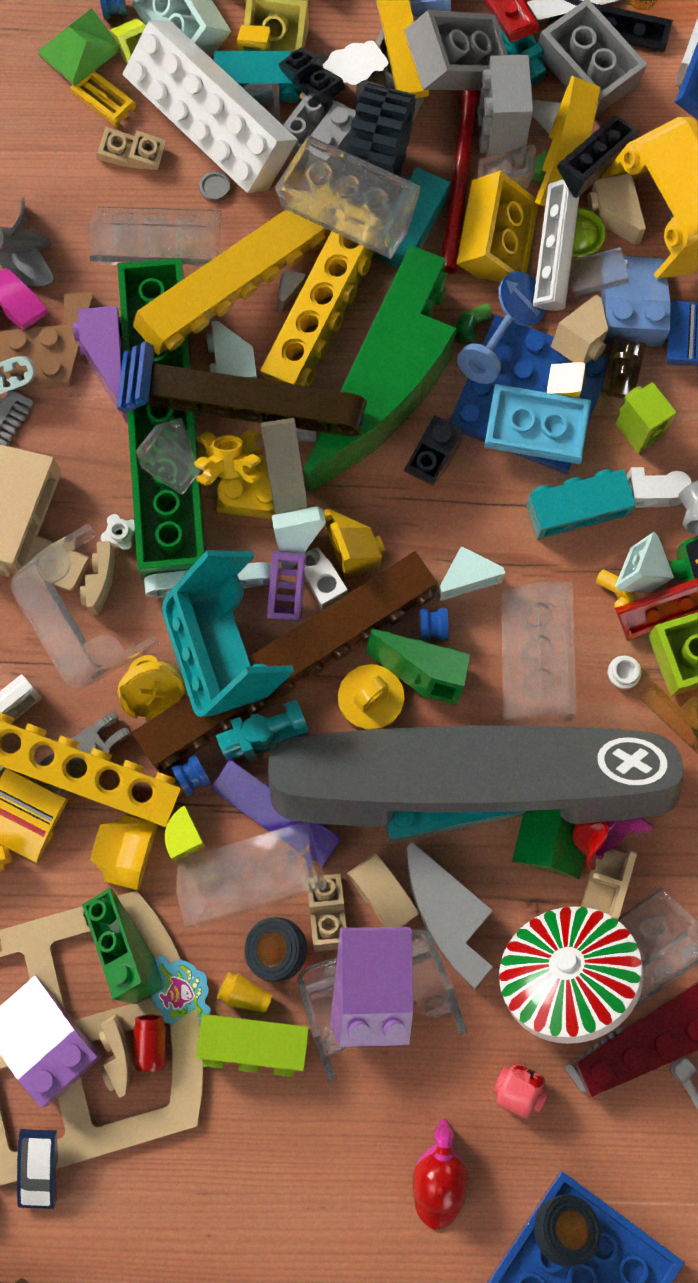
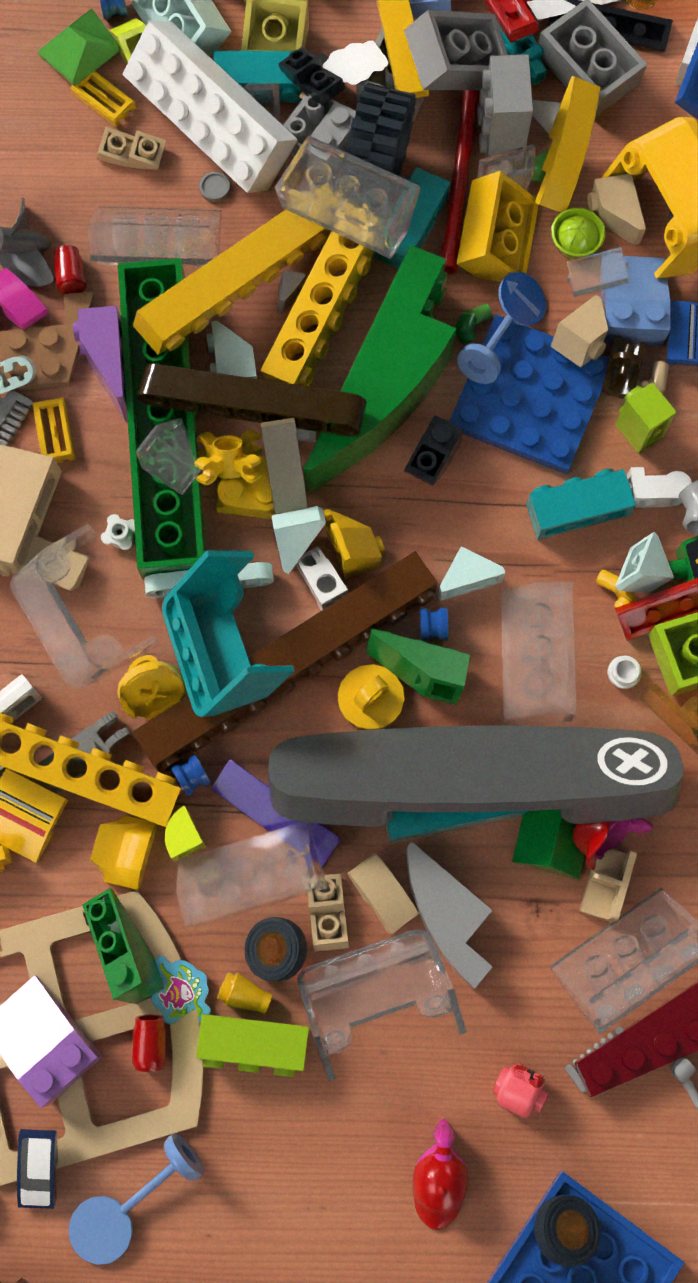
tan slope [80,541,115,616] -> none
tan slope [99,1014,130,1098] -> none
blue tile [117,341,154,413] -> none
teal hips [216,700,310,762] -> none
yellow slope [237,25,271,51] -> none
medium lavender slope [267,551,306,621] -> none
medium lavender slope [330,927,413,1047] -> none
medium azure tile [484,384,591,464] -> none
dish [499,907,644,1044] -> none
white brick [533,179,579,311] -> none
slope [546,362,586,398] -> none
black slope [557,115,640,198] -> none
none -> yellow tile [32,397,76,463]
none -> red piece [53,245,87,296]
none -> medium blue piece [69,1133,205,1265]
none -> tan arm [636,361,669,394]

